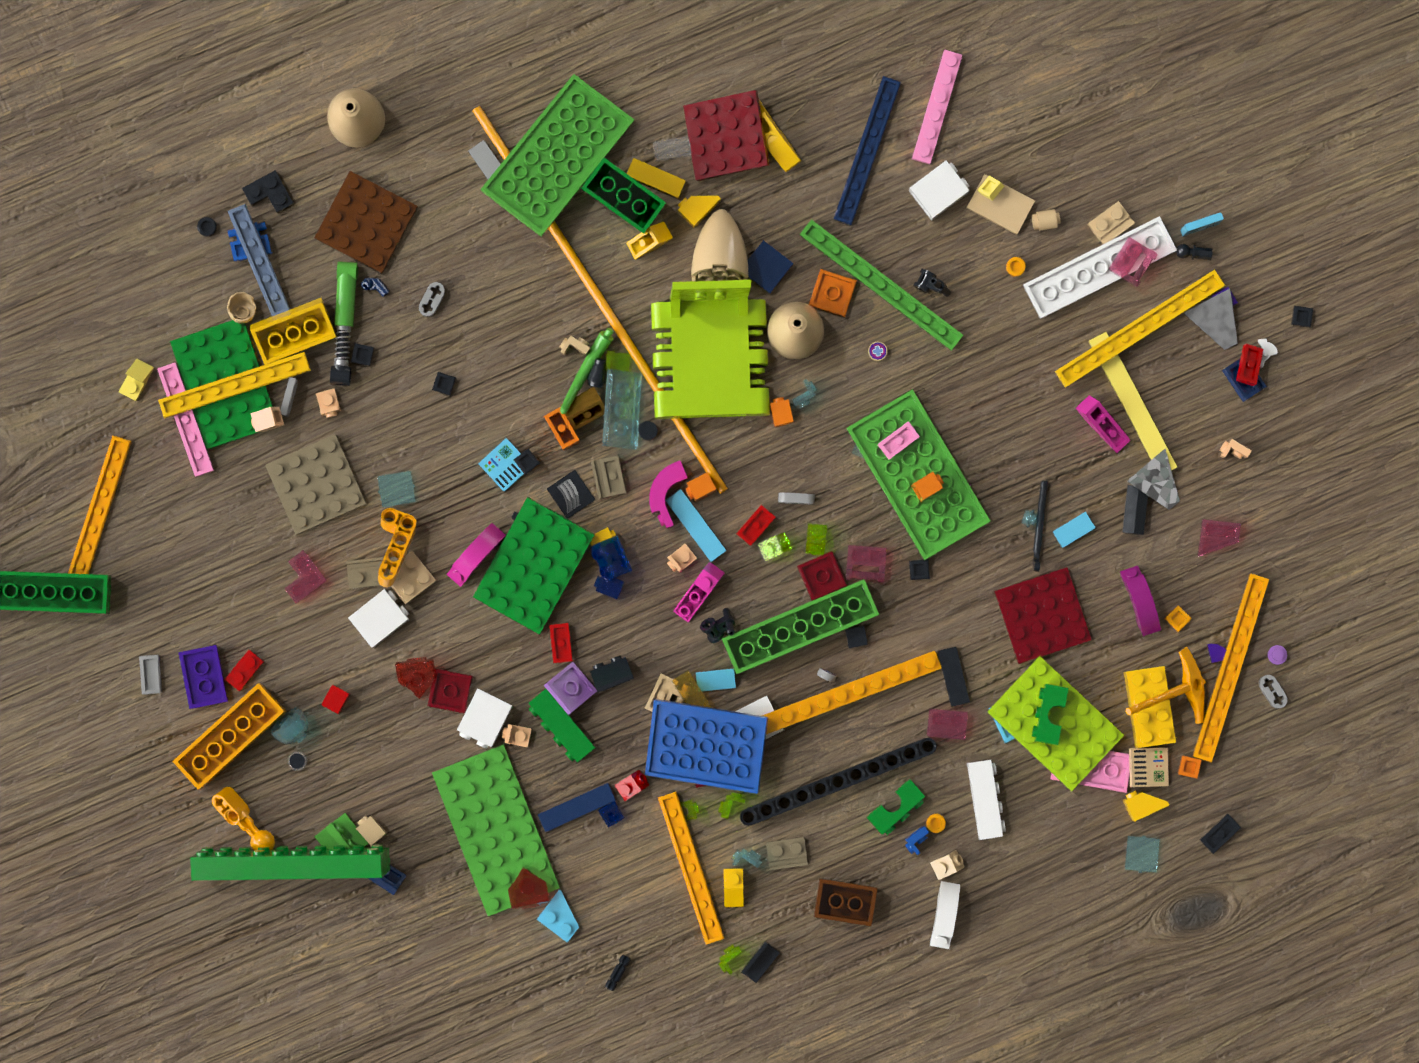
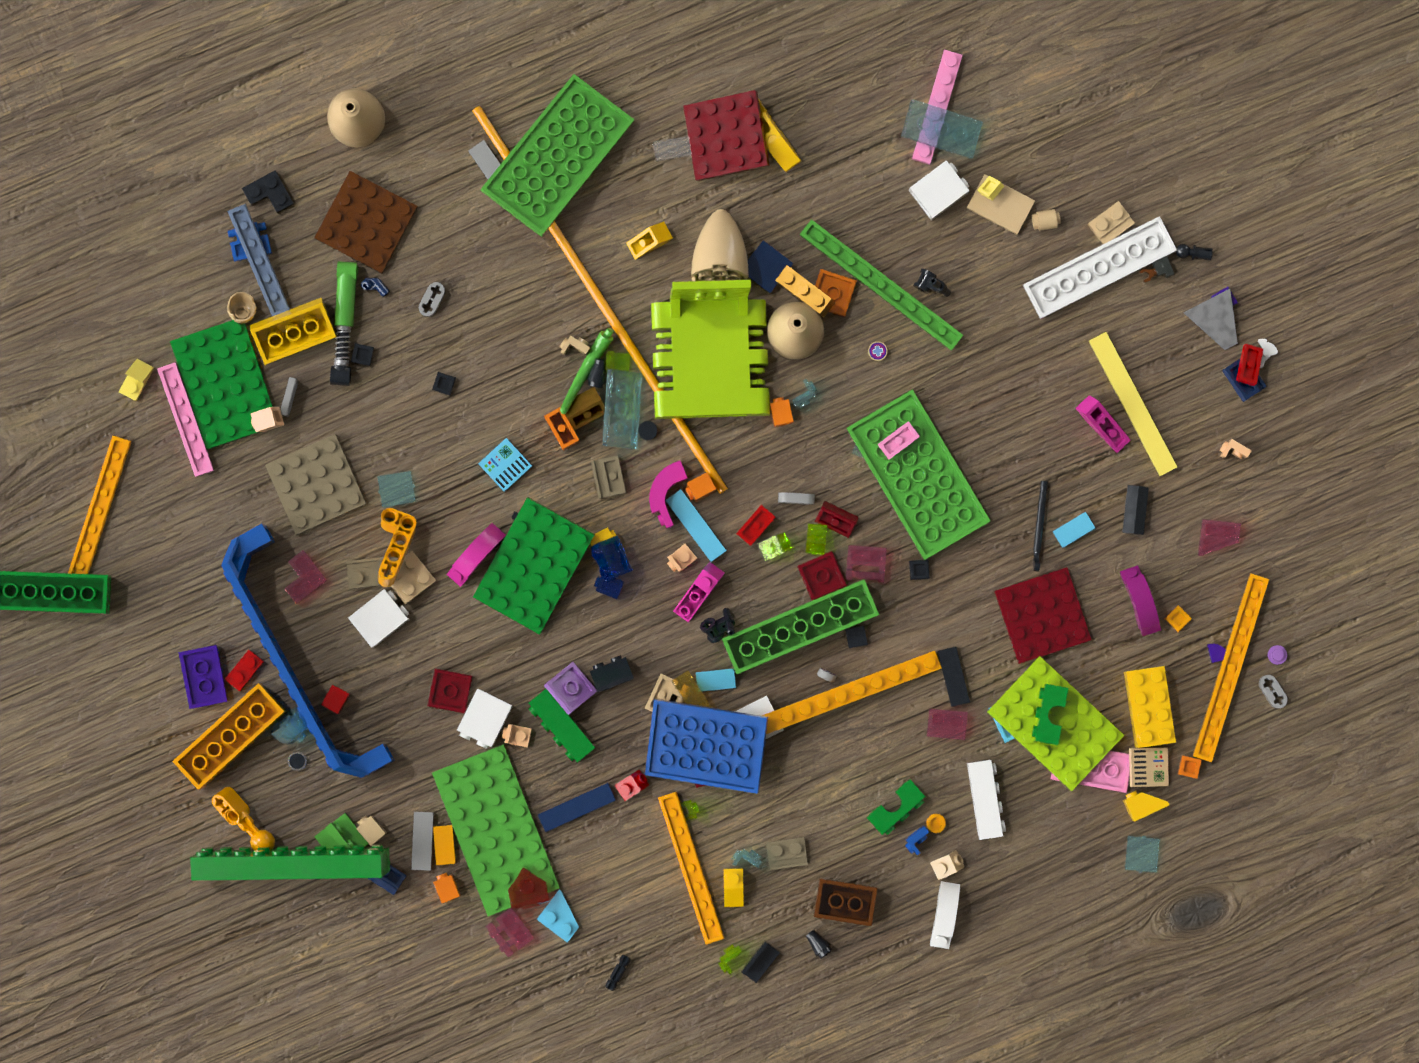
light grey tile [139,655,162,695] -> none
yellow tile [158,352,311,419] -> none
black tile [197,217,217,237] -> none
light nougat bracket [316,389,341,418] -> none
clear red plate [395,657,437,699] -> none
black tile [513,448,540,475] -> none
black sticker [547,470,595,519] -> none
red plate [549,623,573,663] -> none
green brick [581,157,666,234] -> none
clear blue tile [598,801,625,828] -> none
yellow tile [626,158,686,199] -> none
yellow slope [678,196,721,228] -> none
clear neon green bracket [718,792,745,819] -> none
black beam [740,738,937,826] -> none
dark blue tile [833,76,901,226] -> none
orange brick [911,472,944,502] -> none
light orange tile [1006,257,1026,277] -> none
clear light blue plate [1022,509,1037,528] -> none
yellow plate [1055,270,1225,388] -> none
clear pink plate [1108,237,1158,287] -> none
light orange piece [1126,647,1206,724] -> none
sticker [1127,449,1180,510] -> none
medium azure tile [1180,213,1224,237] -> none
black plate [1199,813,1241,854] -> none
black tile [1291,306,1313,328] -> none
none -> blue arch [221,524,395,778]
none -> light grey tile [411,812,434,871]
none -> light orange tile [433,825,456,865]
none -> orange brick [433,872,461,903]
none -> clear pink plate [485,907,534,957]
none -> brick [775,265,835,318]
none -> black cone [805,930,833,959]
none -> dark red slope [814,501,859,538]
none -> clear light blue tile [901,99,983,159]
none -> pearl dark grey piece [1140,257,1174,283]

